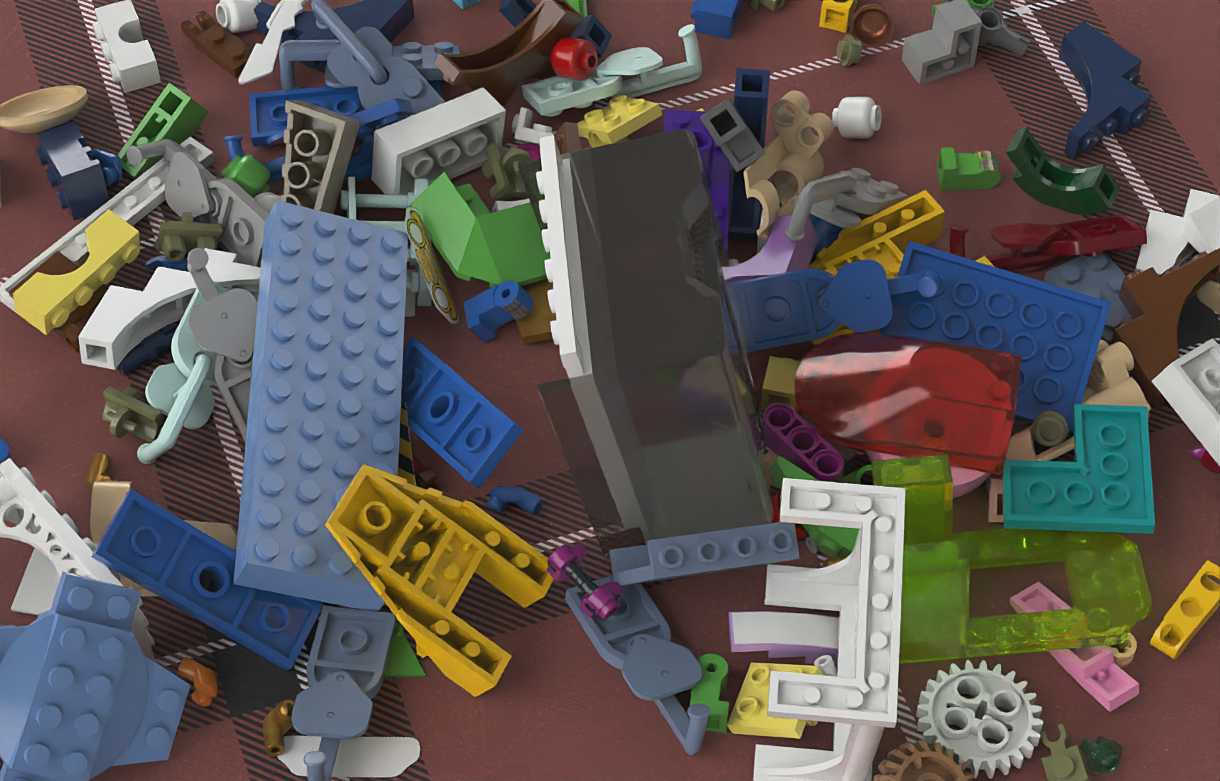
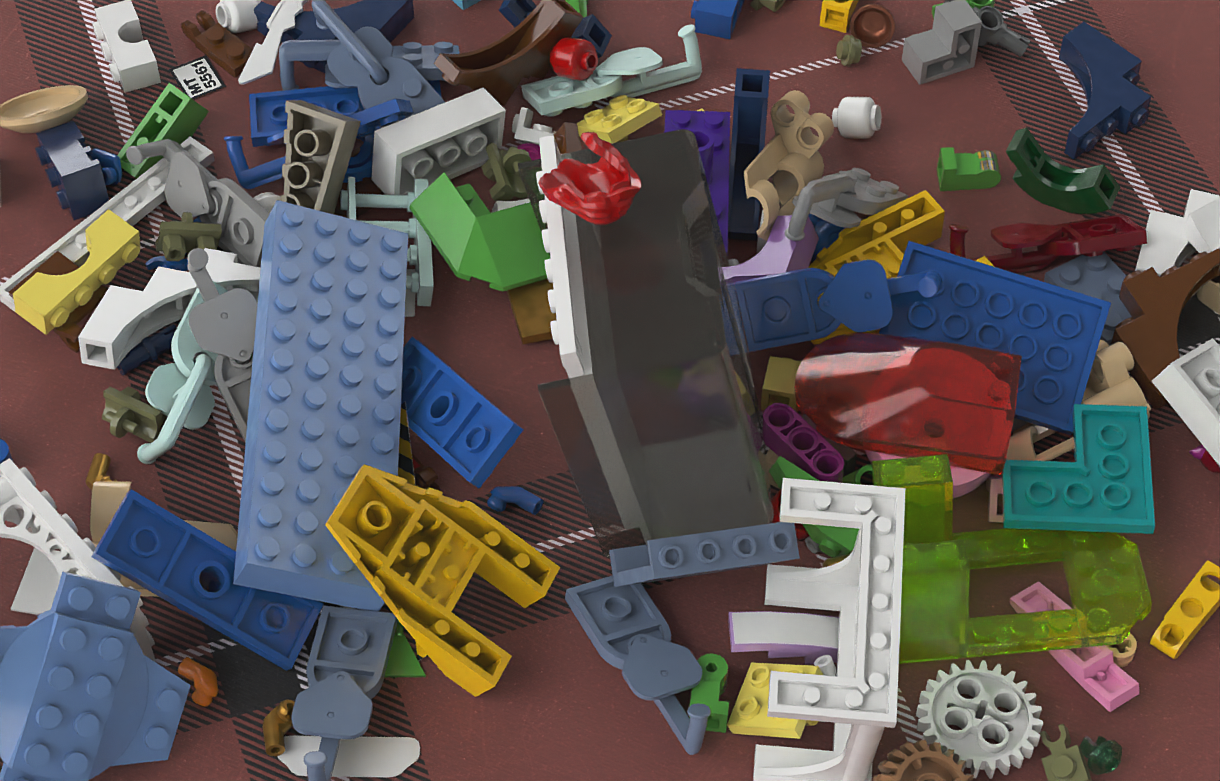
bright green head [221,155,271,198] -> none
sticker [405,207,459,324] -> none
blue leg [464,280,533,343] -> none
magenta piece [547,544,622,620] -> none
dark grey brick [700,98,765,172] -> none
olive plate [1032,411,1069,447] -> none
none -> sticker [169,55,226,100]
none -> red hair [538,132,641,225]

